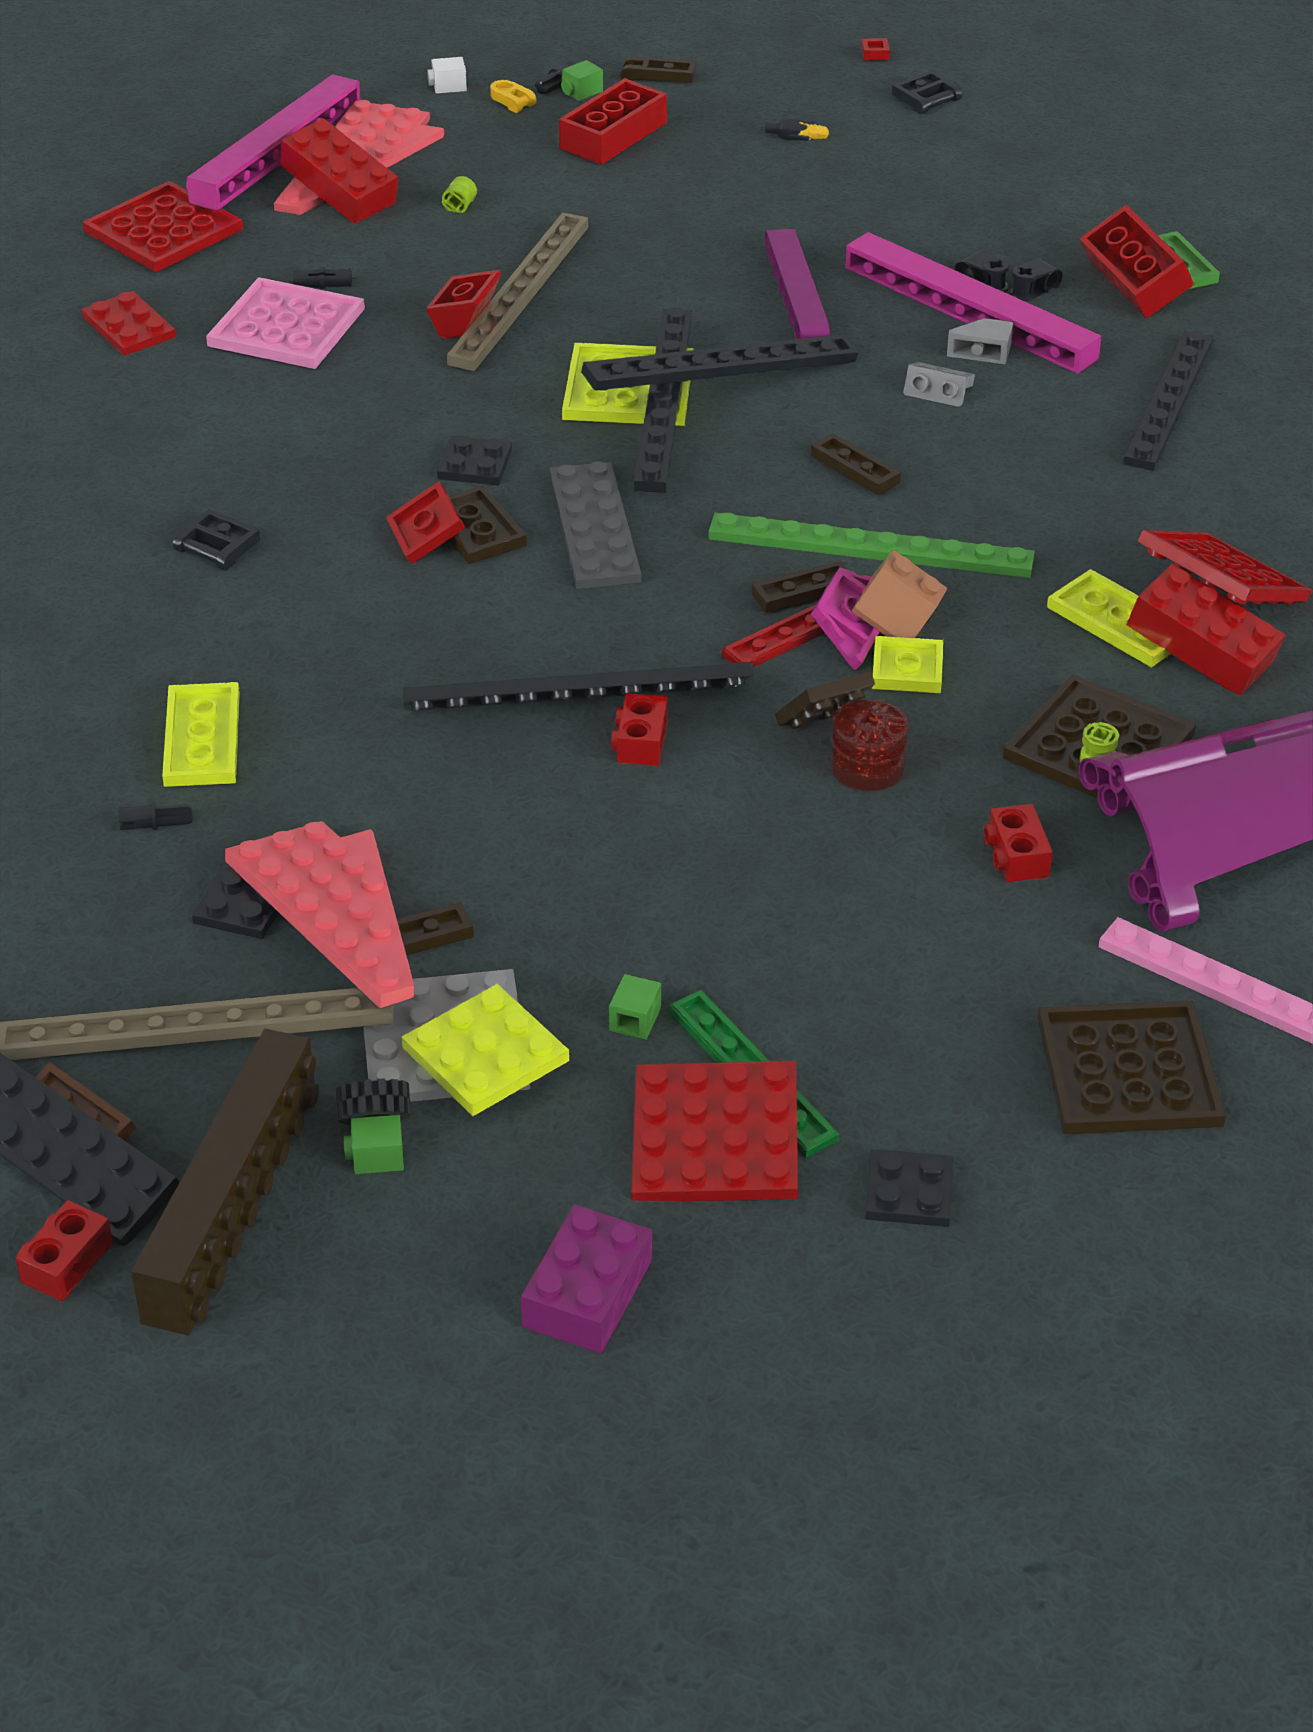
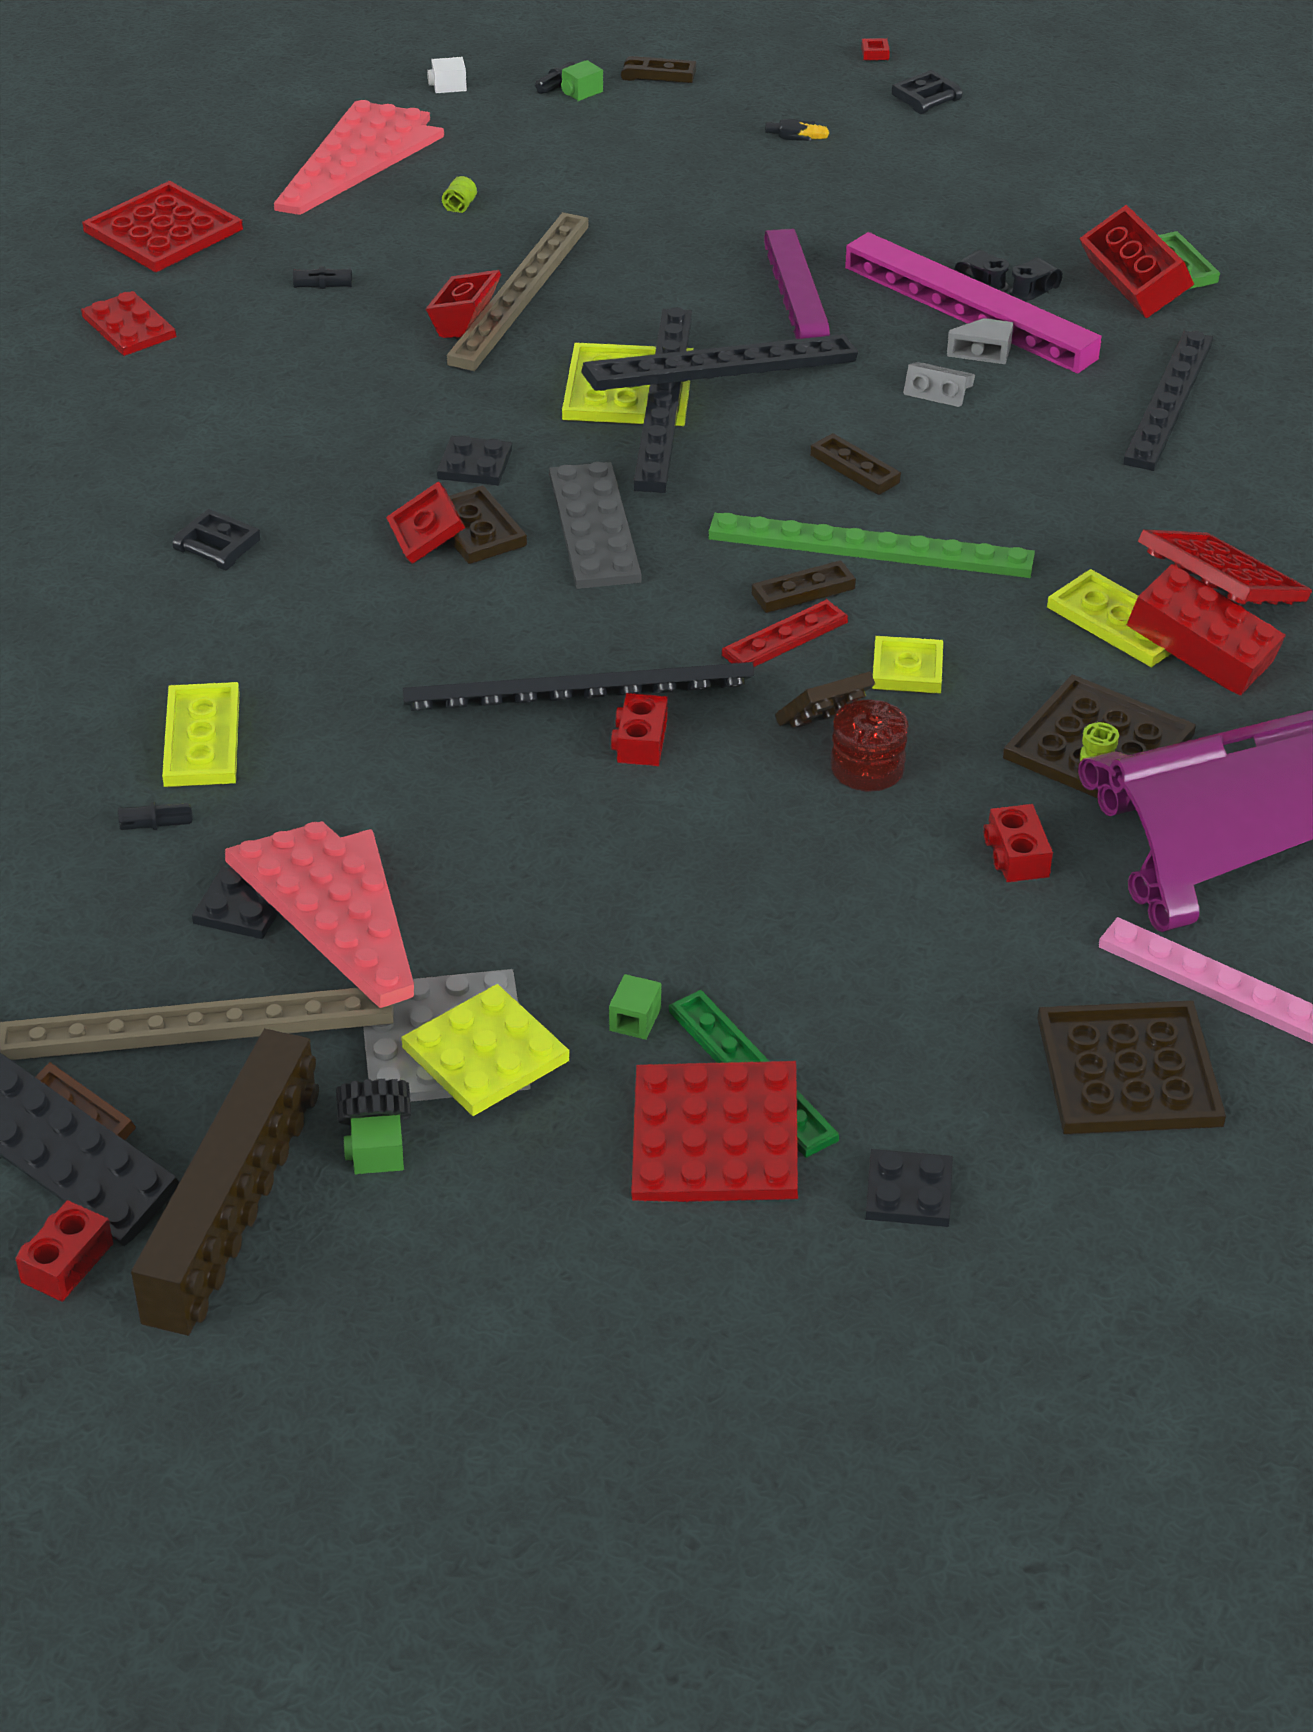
dark pink brick [186,74,360,210] -> none
bright pink plate [206,277,365,369] -> none
red brick [280,118,398,224] -> none
dark brown plate [397,902,474,956] -> none
yellow plate [490,80,537,114] -> none
magenta brick [521,1204,652,1354] -> none
red brick [559,78,667,165] -> none
dark pink wing [811,568,880,670] -> none
nougat slope [851,549,947,638] -> none

